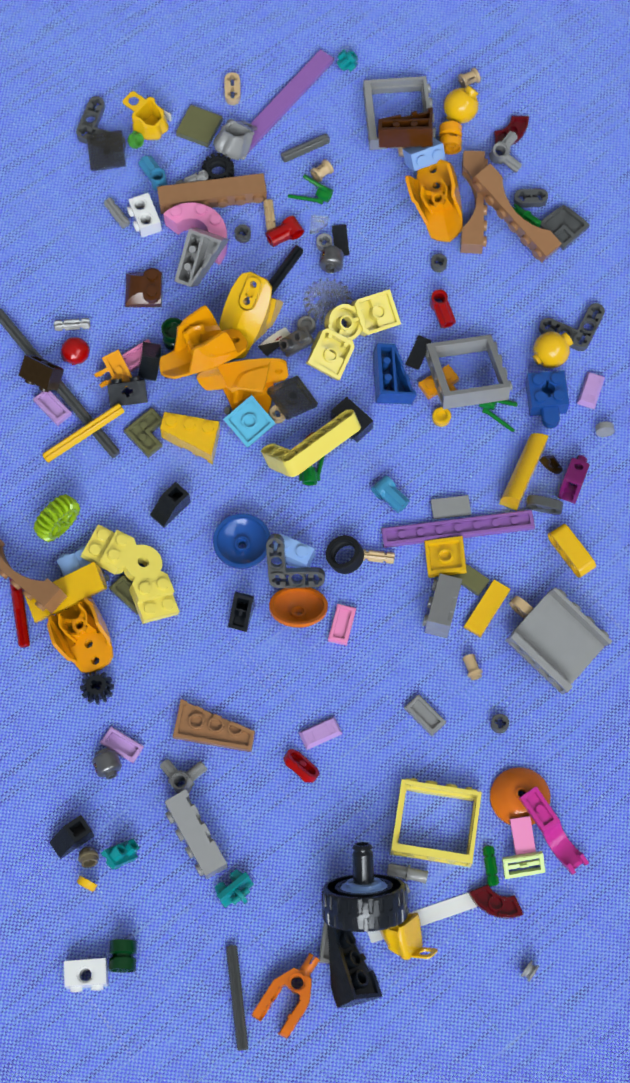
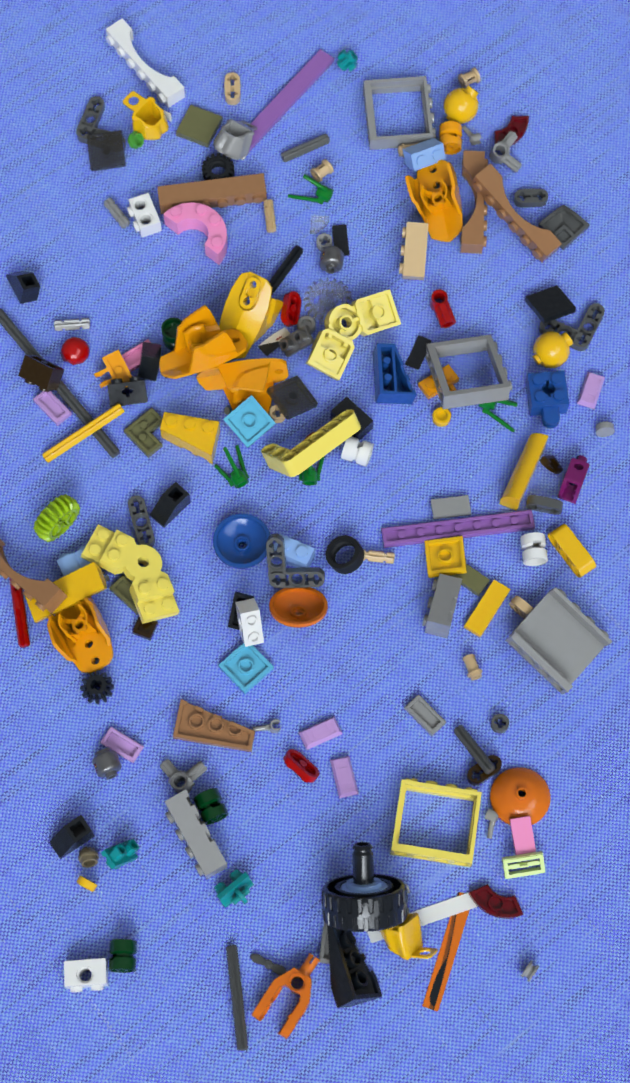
reddish brown slope [125,268,163,307] -> none
dark azure piece [138,155,167,191] -> none
light grey wedge [174,228,230,287] -> none
light grey axle [176,170,208,184] -> none
dark grey bush [235,225,251,243] -> none
red piece [266,216,304,247] -> none
bright pink tile [328,604,356,646] -> none
dark azure piece [371,475,410,513] -> none
reddish brown wedge [378,107,433,148] -> none
light grey axle [387,863,428,884] -> none
dark grey bush [431,254,447,272] -> none
green axle [483,846,499,886] -> none
green axle [512,204,541,228] -> none
dark pink piece [519,786,589,875] -> none
none -> black slope [6,271,40,304]
none -> white arch [106,18,185,108]
none -> dark grey beam [128,496,155,547]
none -> dark brown tile [132,617,158,641]
none -> dark green wheel [194,788,229,825]
none -> green plant [214,445,249,488]
none -> medium azure tile [218,643,274,694]
none -> white brick [235,598,264,647]
none -> dark grey piece [251,954,286,976]
none -> light grey hand [253,719,281,734]
none -> red plate [281,291,301,327]
none -> lavender tile [330,756,359,799]
none -> white wheel [341,436,374,467]
none -> tan wedge [399,222,429,281]
none -> orange sticker [423,892,469,1011]
none -> dark grey axle [454,725,495,774]
none -> light grey hand [462,125,481,145]
none -> dark brown beam [467,755,502,786]
none -> light grey hand [485,809,498,839]
none -> white wheel [520,532,548,566]
none -> black tile [525,285,576,324]

